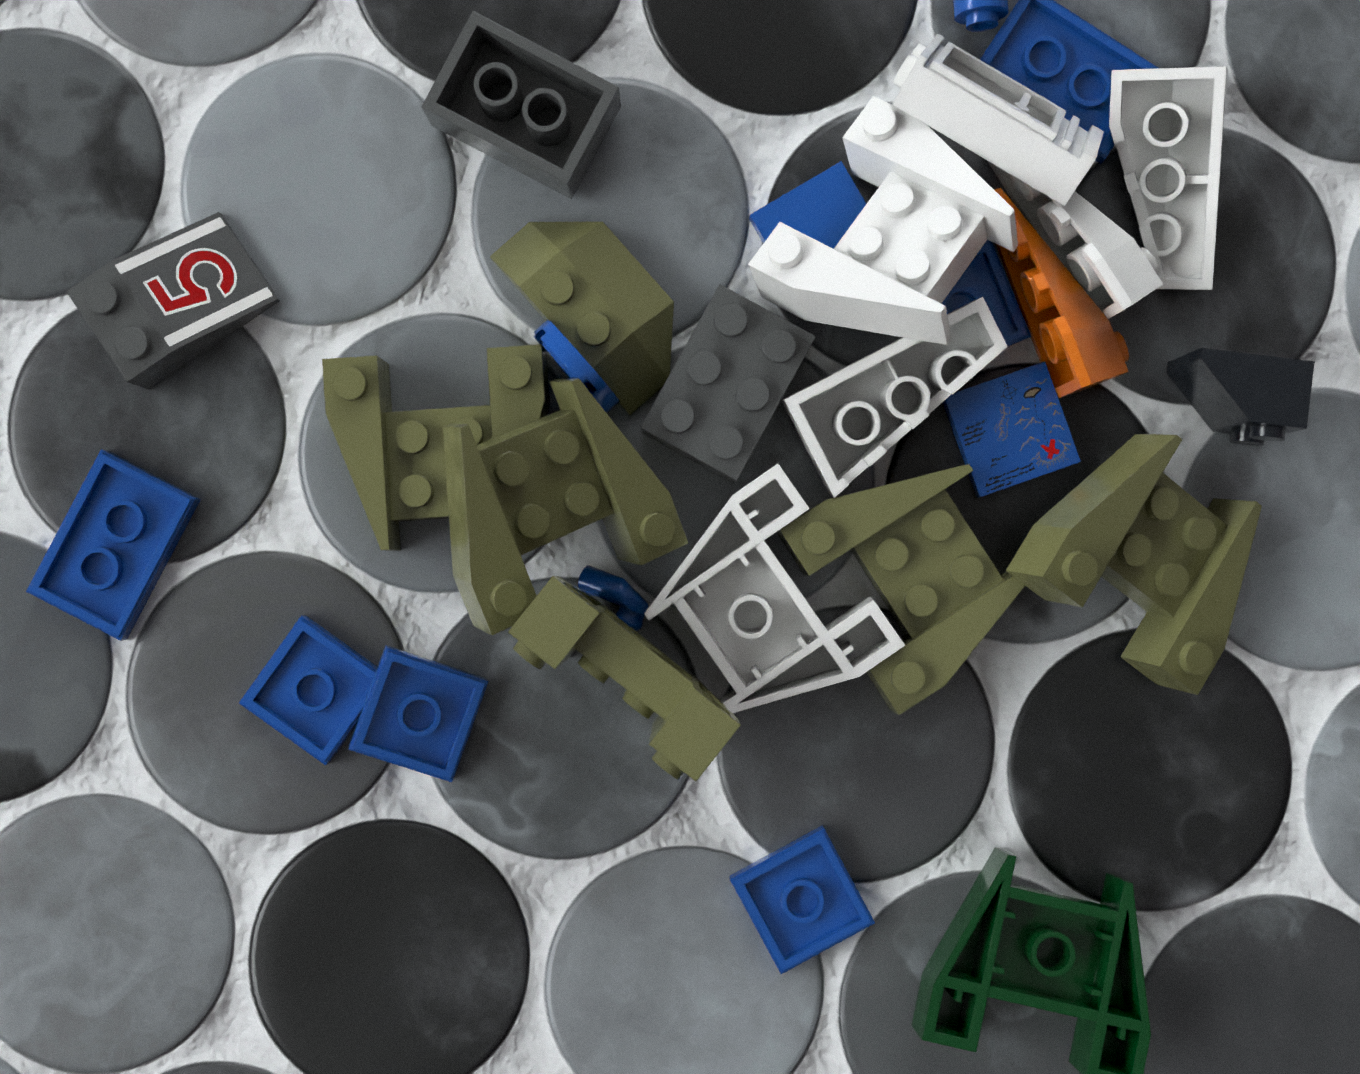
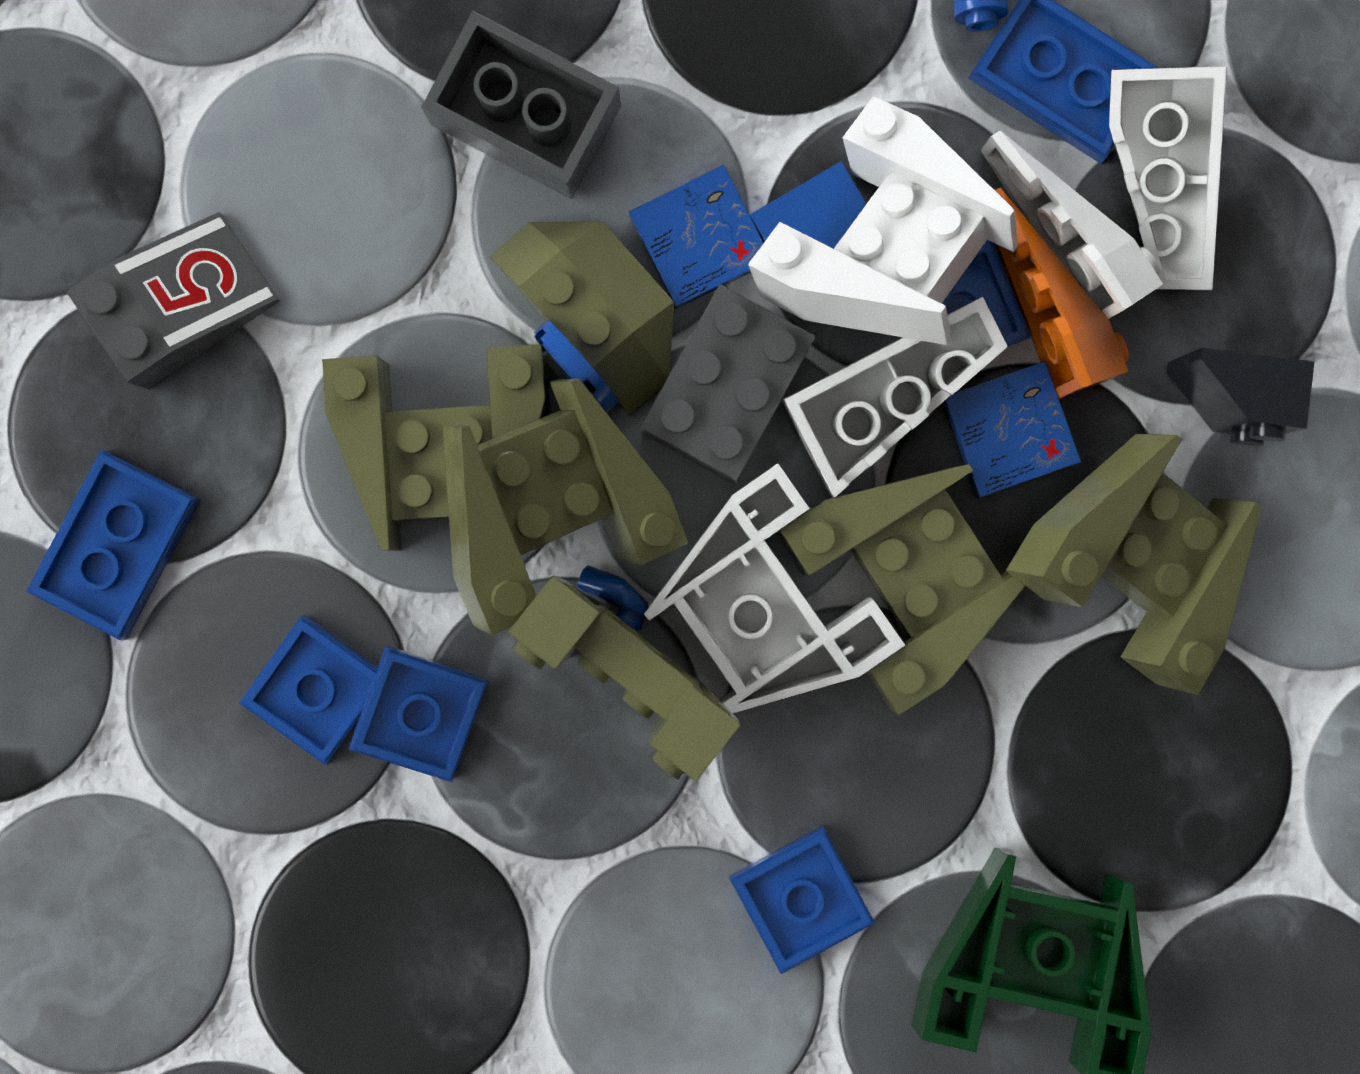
white door [892,34,1104,206] -> none
none -> blue tile [629,165,764,309]

